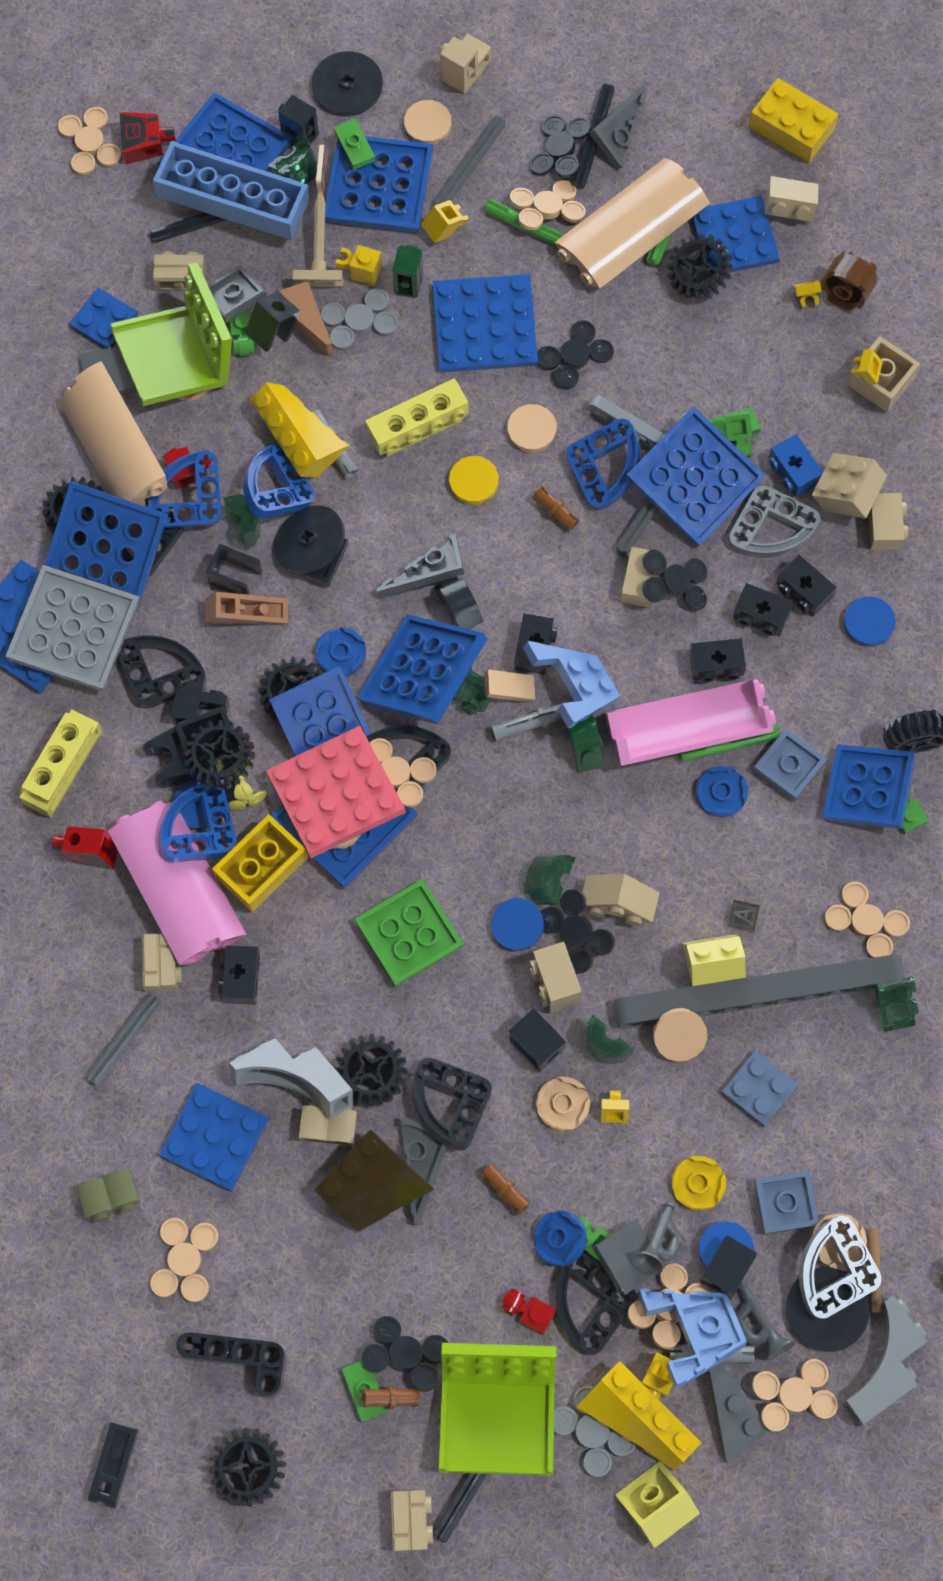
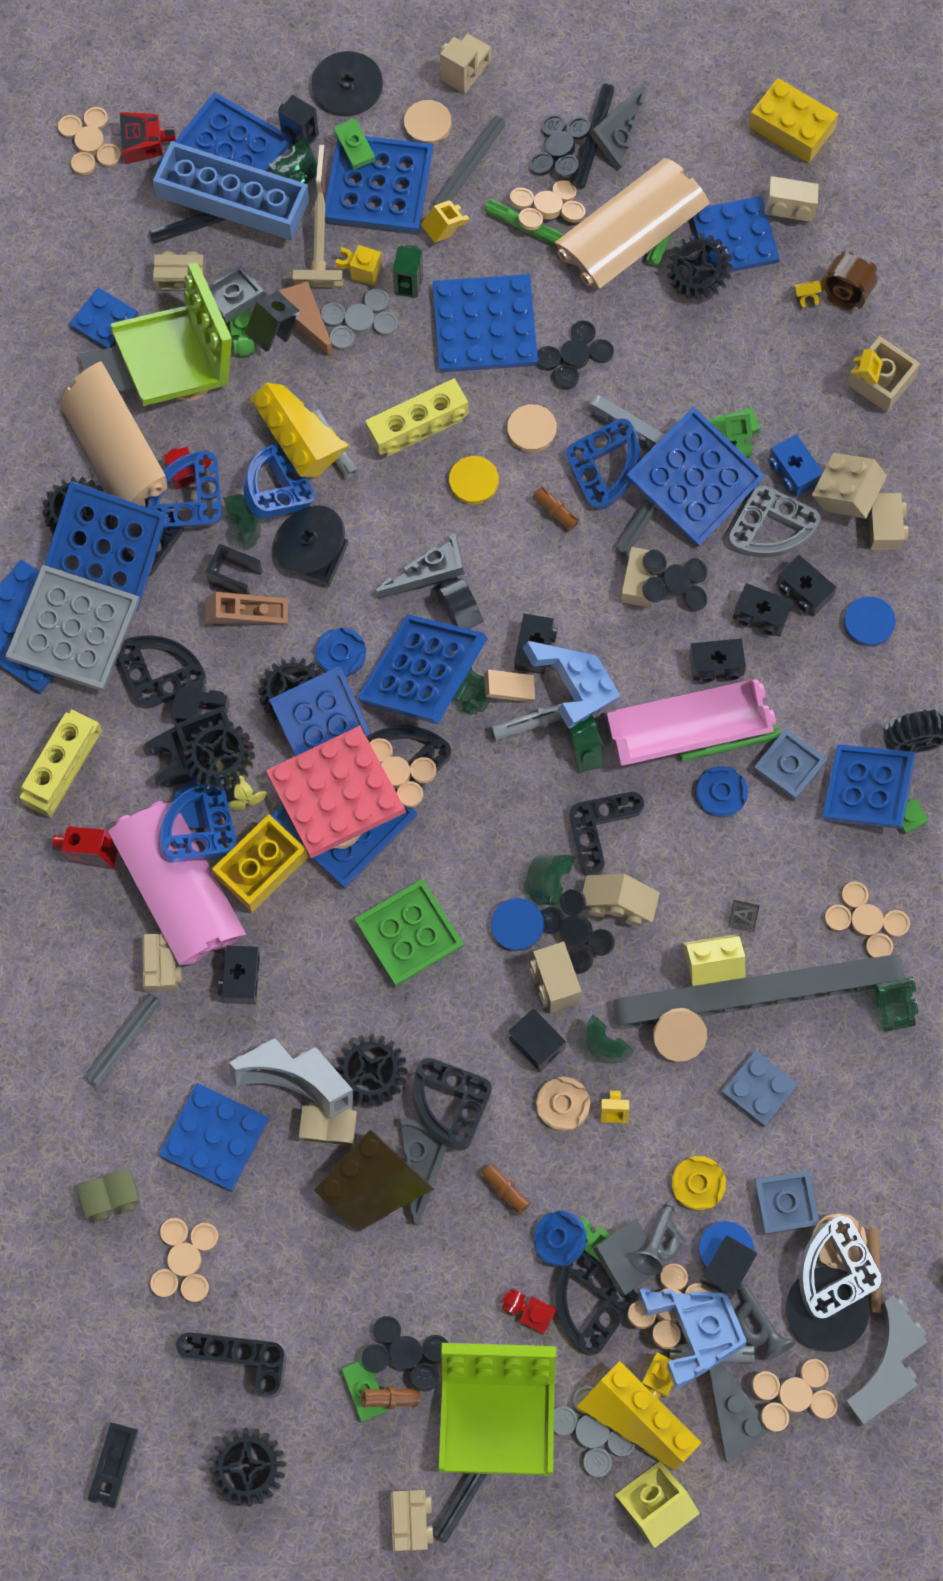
none -> black beam [569,792,644,876]

